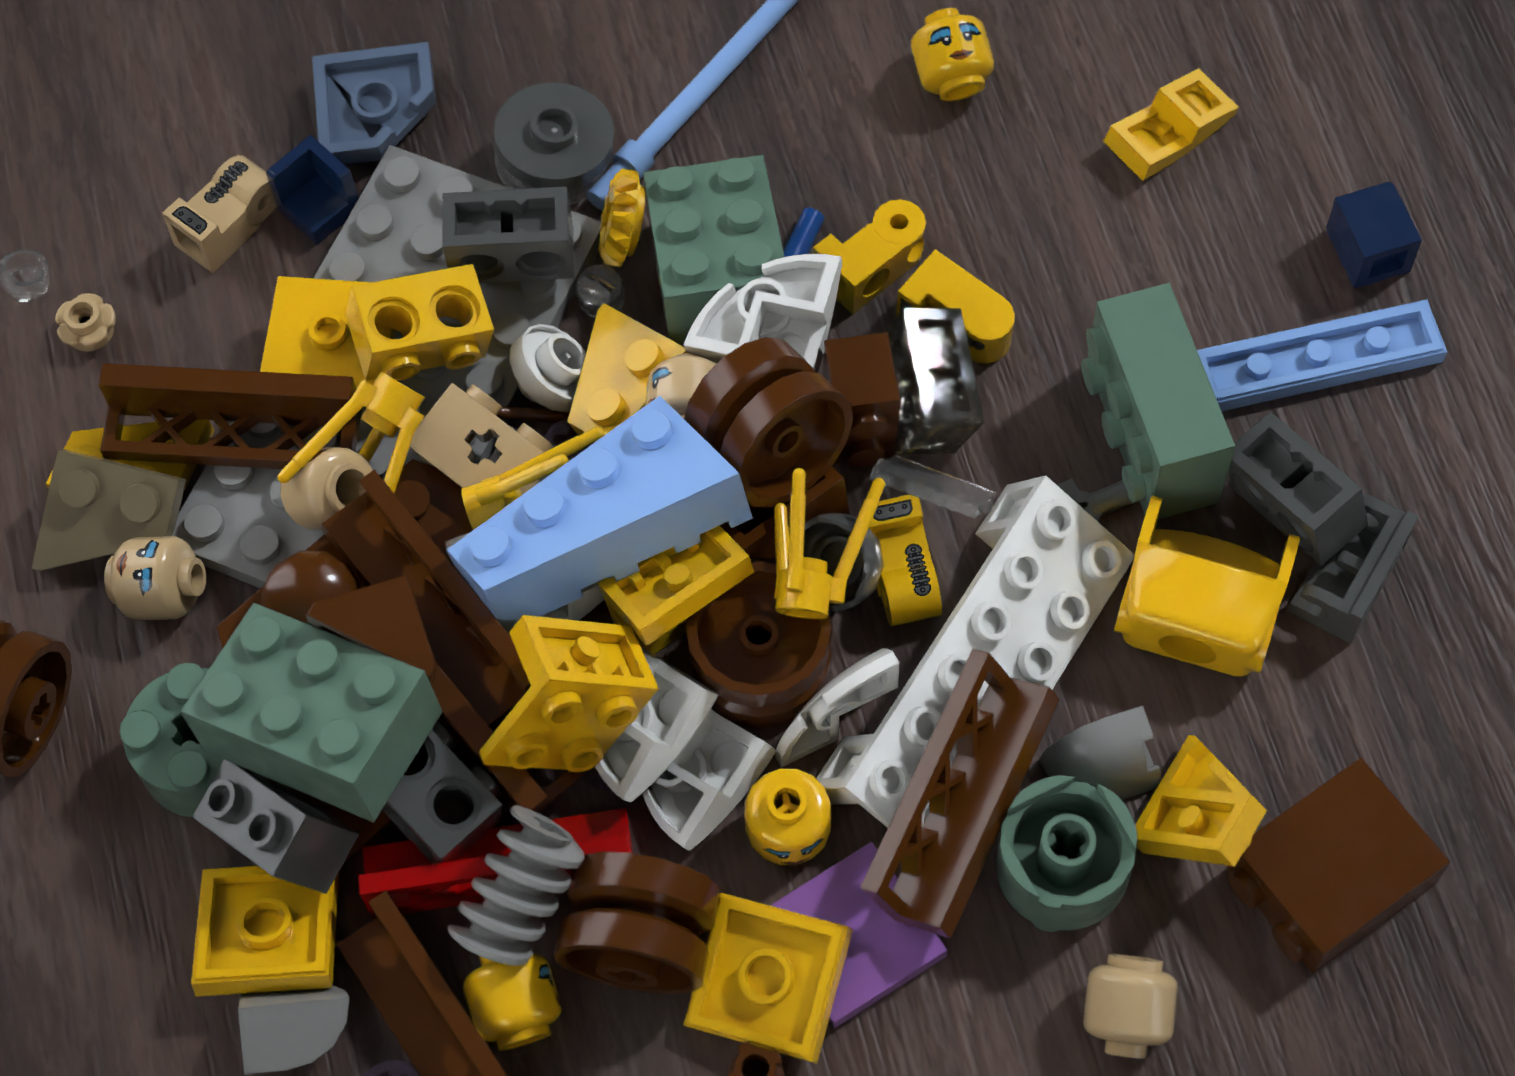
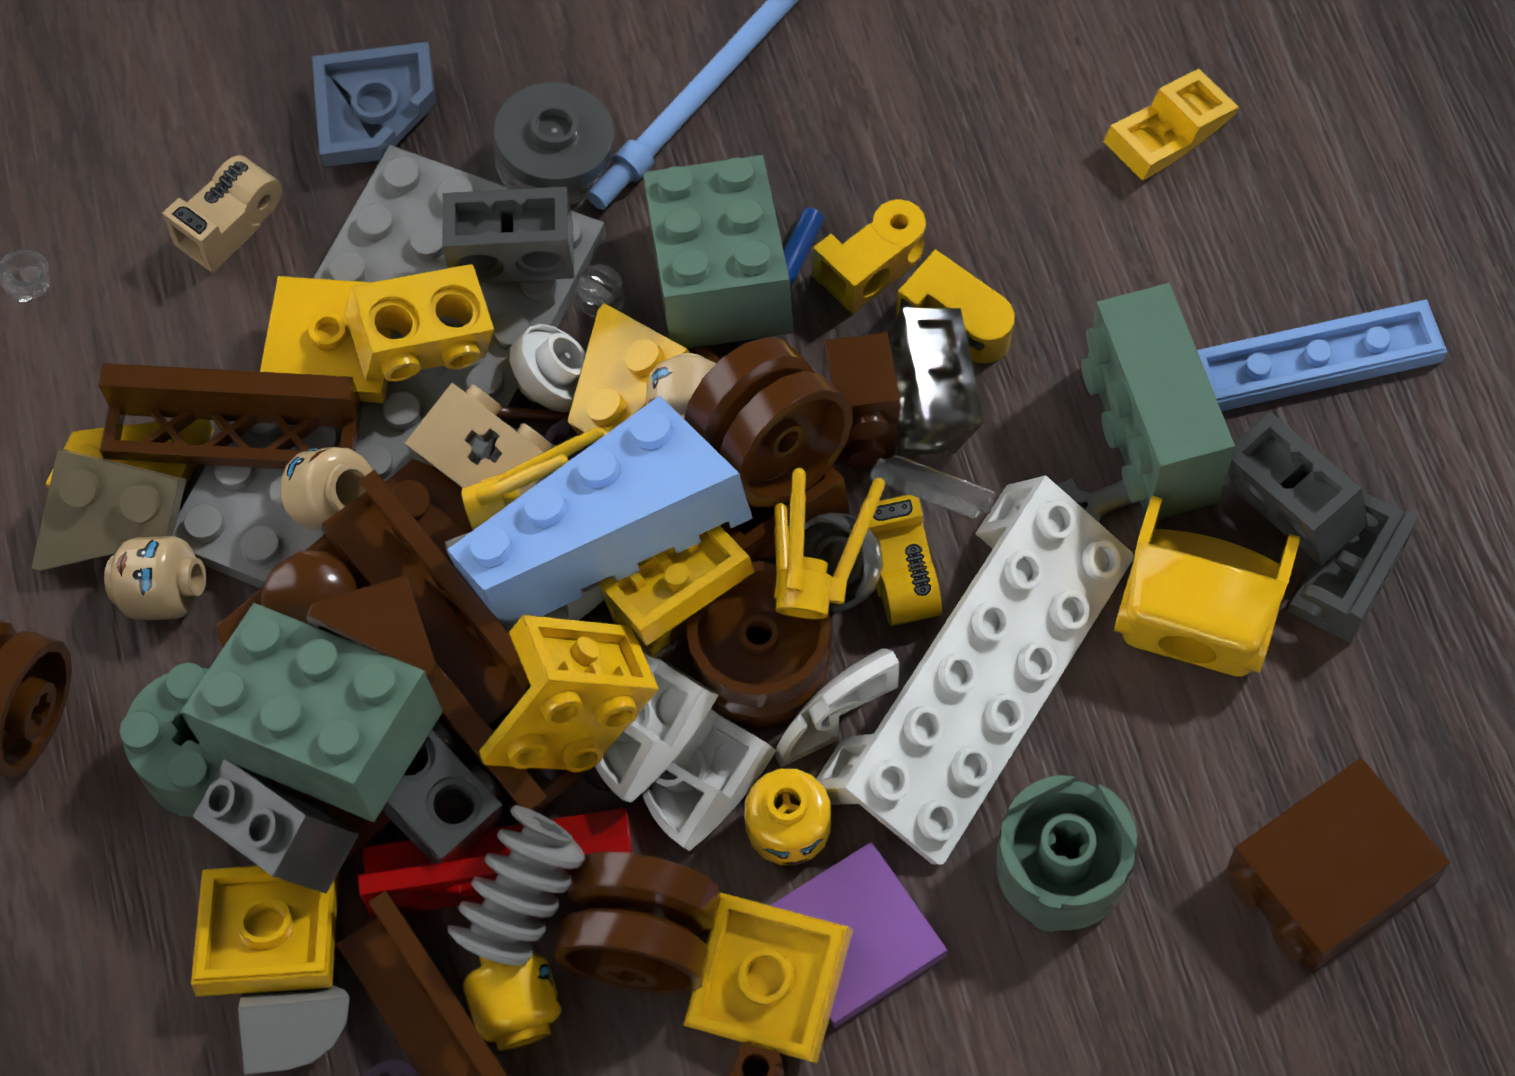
tan plate [55,293,116,352] -> none
dark blue panel [266,135,359,245] -> none
yellow plant [277,372,425,493] -> none
yellow gear [598,168,646,267] -> none
white brick [683,254,842,373] -> none
reddish brown fence [860,648,1060,939] -> none
yellow head [911,8,994,101] -> none
light grey brick [1038,706,1161,800] -> none
tan head [1083,954,1178,1058] -> none
yellow wing [1135,735,1267,867] -> none
dark blue panel [1326,182,1422,289] -> none

